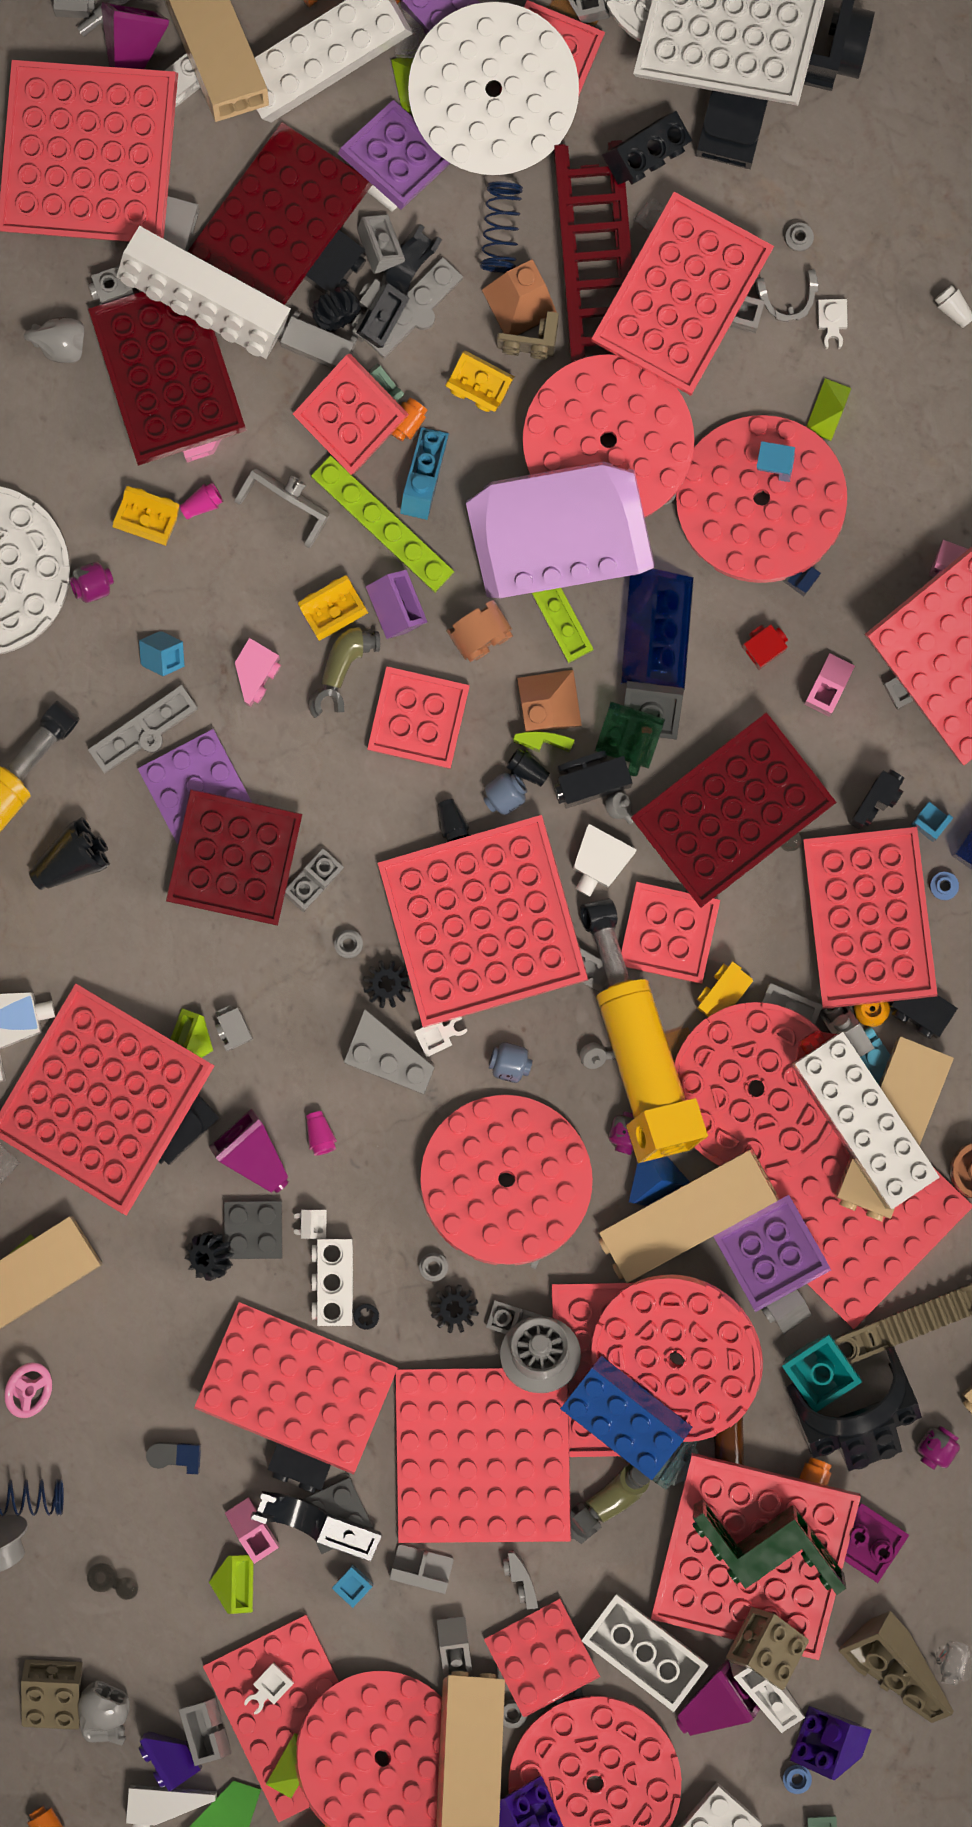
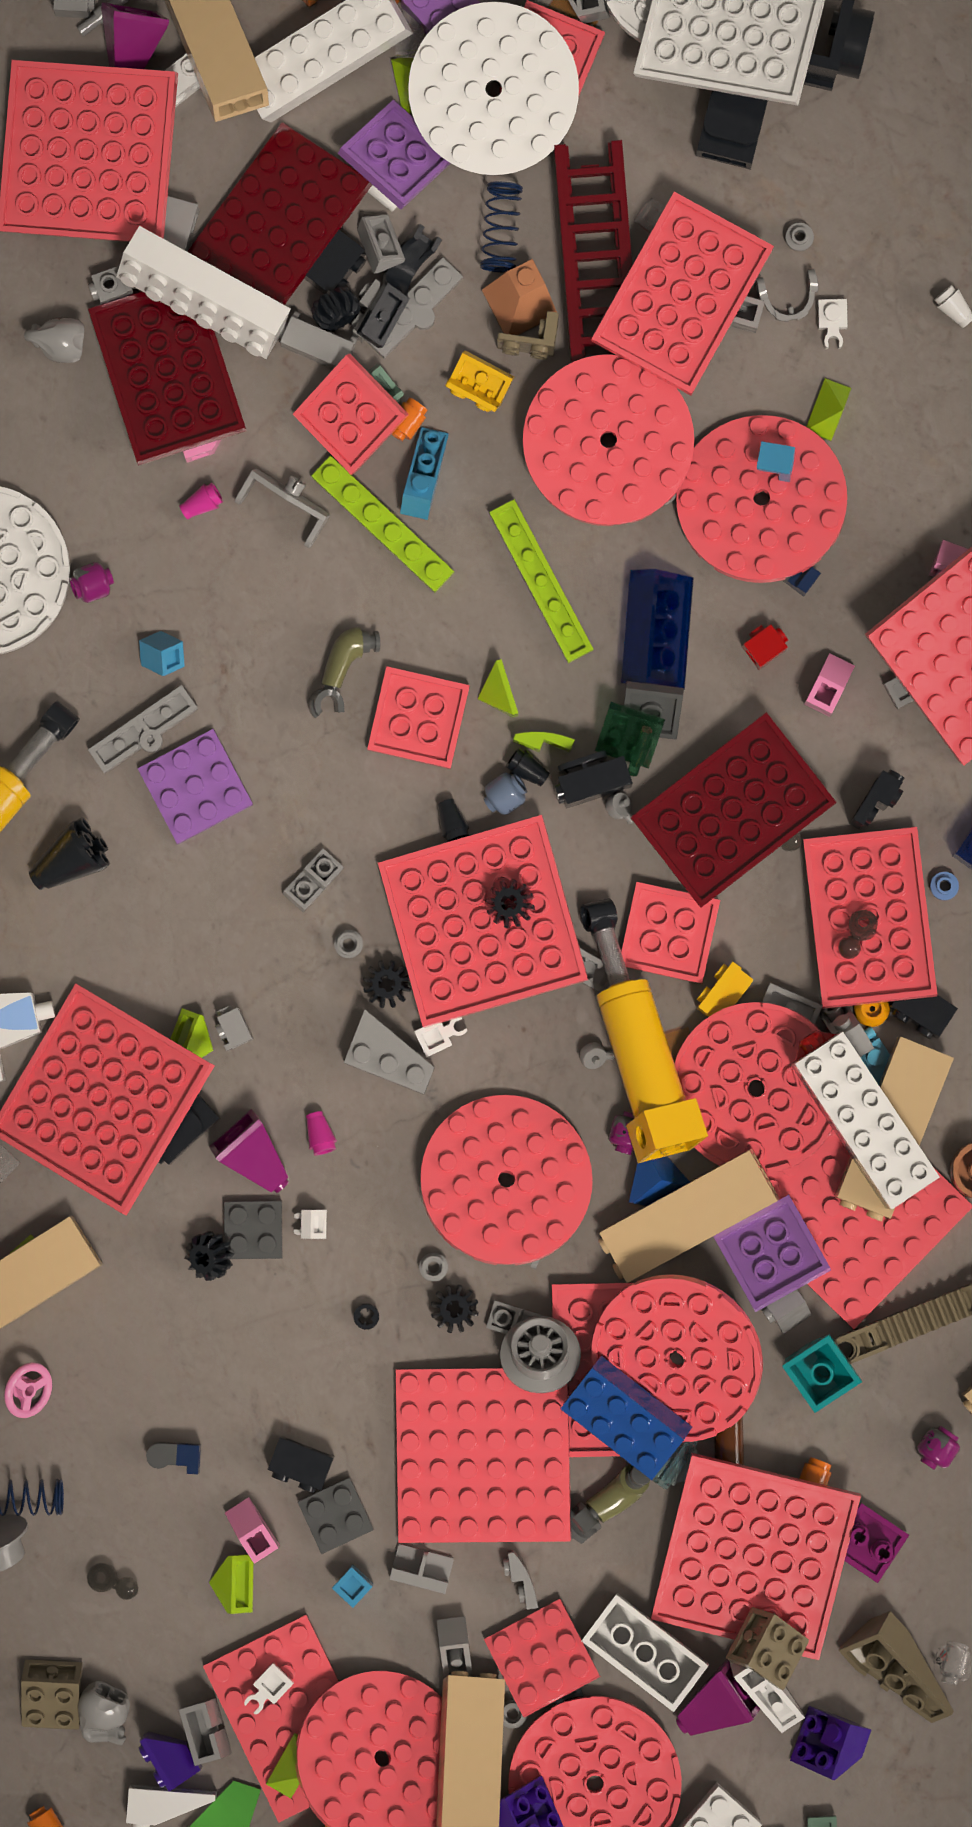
yellow bracket [113,486,180,546] -> none
dark red plate [166,789,303,926] -> none
coral plate [194,1302,398,1474] -> none
bright pink slope [235,638,281,707] -> none
black piece [251,1491,382,1561] -> none
yellow bracket [298,575,368,641] -> none
white brick [312,1239,353,1326] -> none
medium lavender brick [366,570,427,639] -> none
nougat brick [446,600,513,662] -> none
lavender slope [466,461,654,598] -> none
sand blue head [488,1042,533,1083] -> none
nougat slope [517,670,582,732] -> none
white torso [573,824,636,897] -> none
black brick [602,111,693,185] -> none
dark green bracket [692,1499,846,1595] -> none
medium blue plate [783,1764,812,1794] -> none
black piece [786,1347,922,1472] -> none
dark azure panel [911,802,954,842] -> none
none -> lime slope [478,659,518,718]
none -> black gear [486,879,535,929]
none -> clear smoke plate [838,910,878,959]

